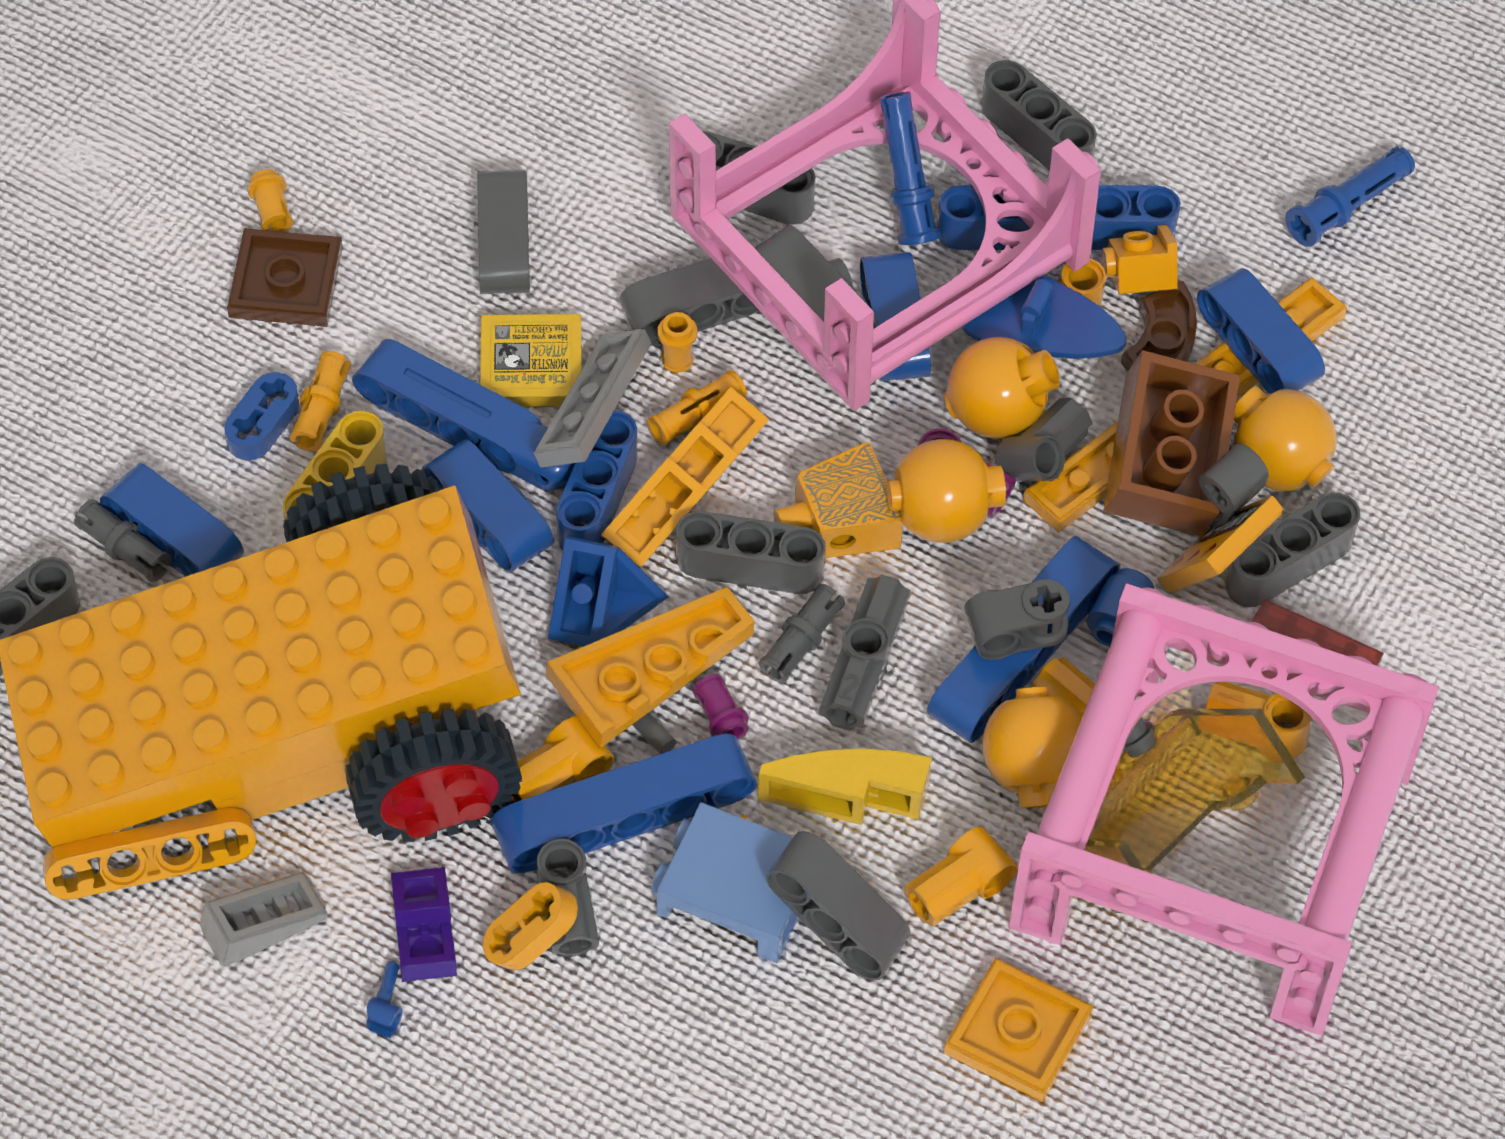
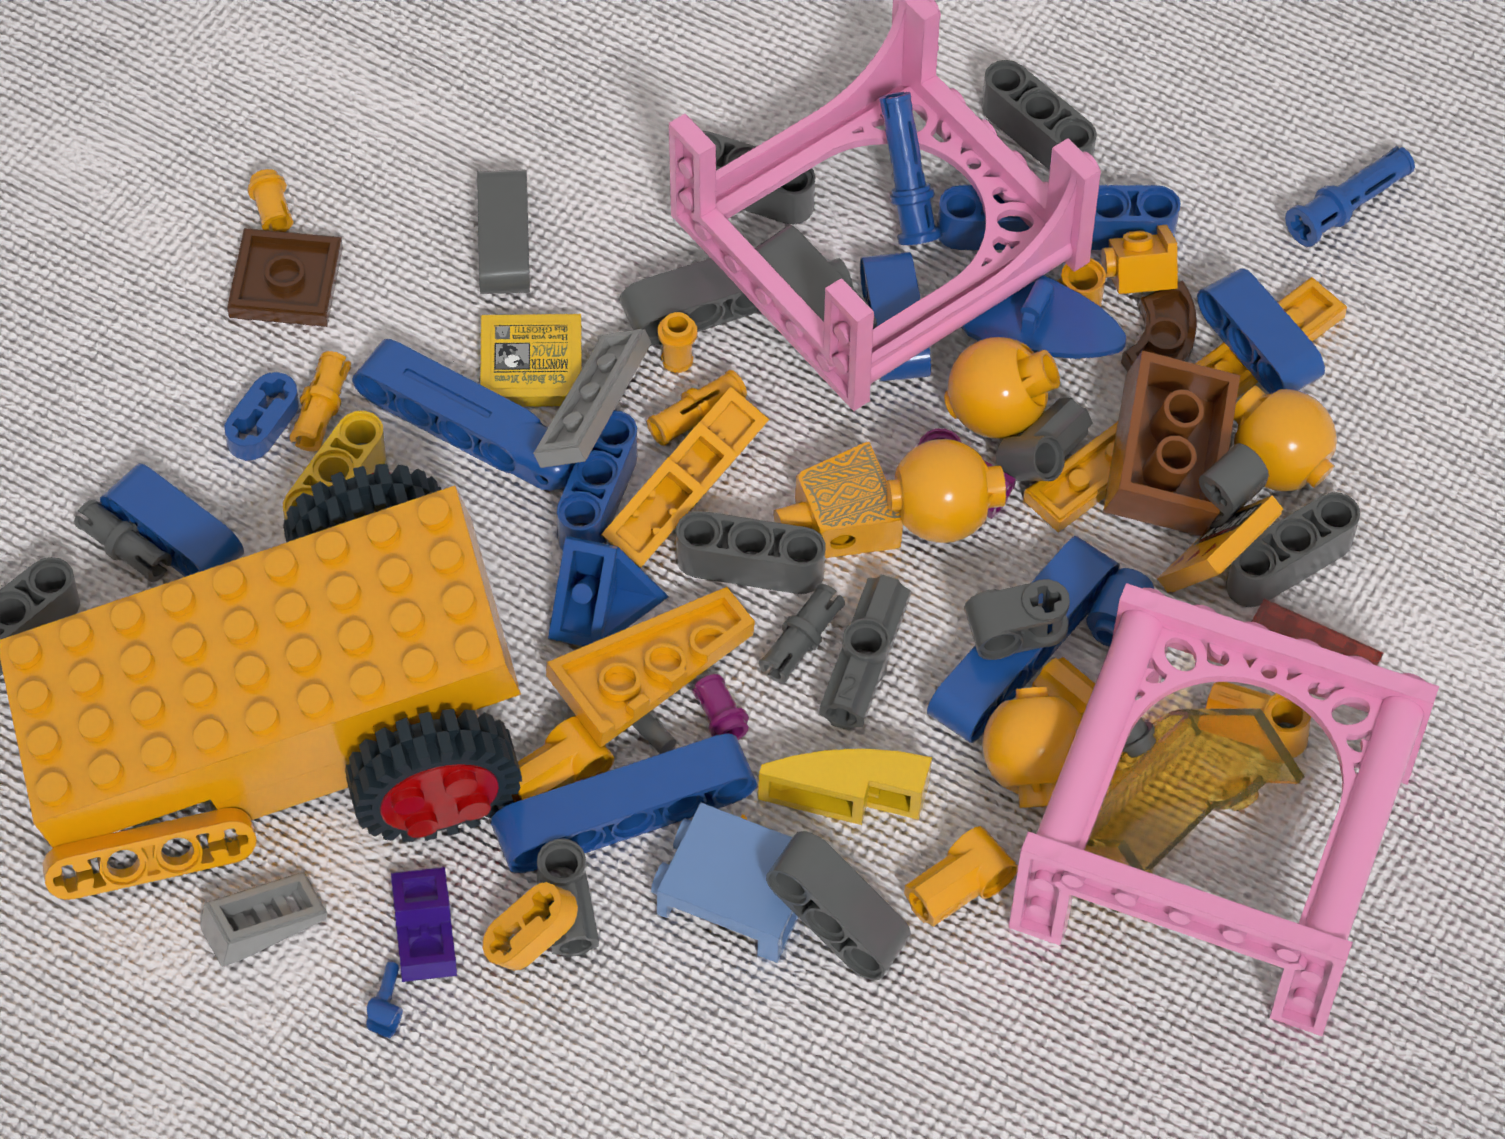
blue beam [422,439,554,573] -> none
light orange tile [944,957,1094,1103] -> none

